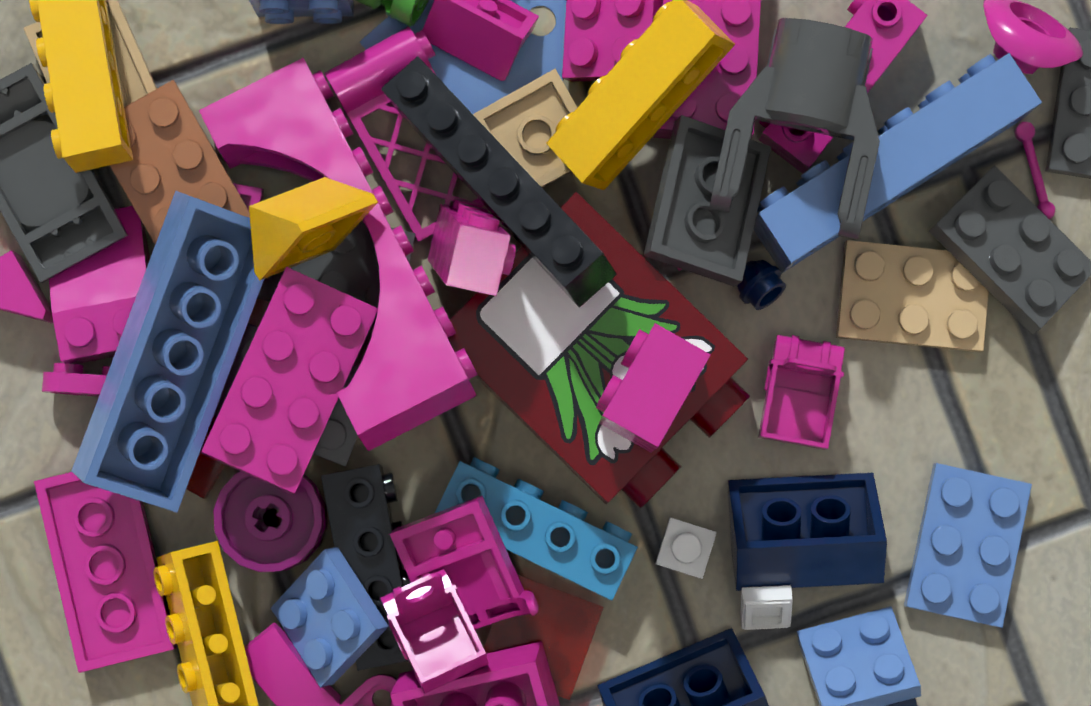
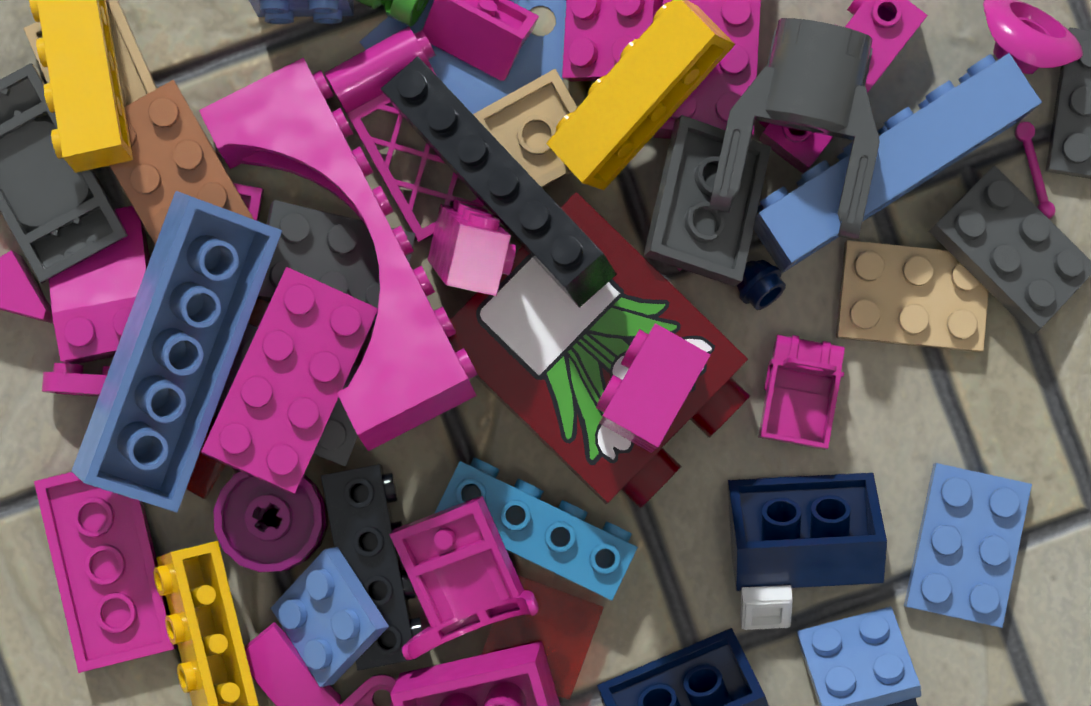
yellow slope [249,177,378,281] -> none
dark pink piece [380,569,489,694] -> none
white plate [655,517,717,579] -> none

